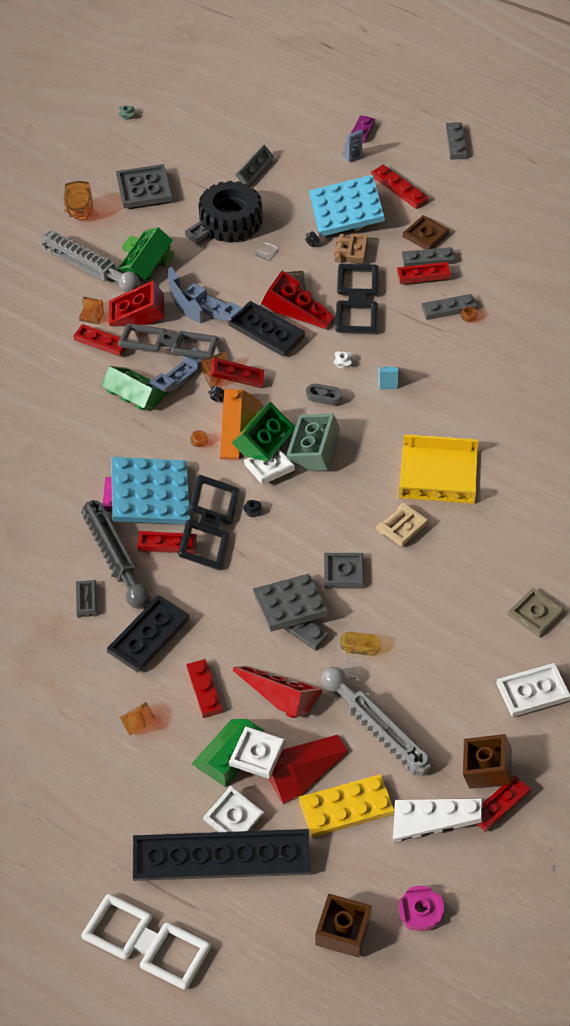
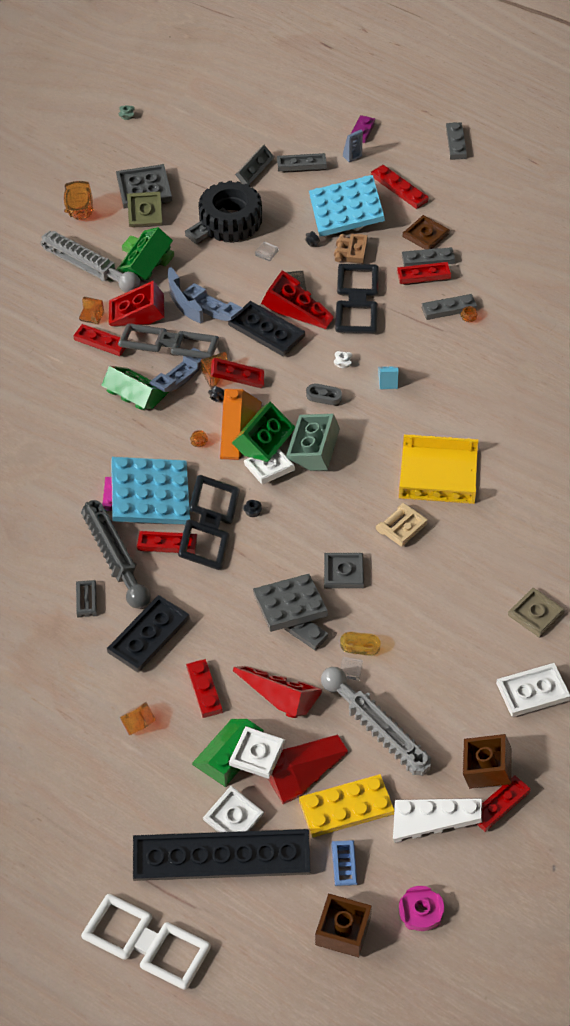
none -> olive plate [127,192,163,227]
none -> dark grey plate [277,153,327,172]
none -> medium blue slope [331,840,357,886]

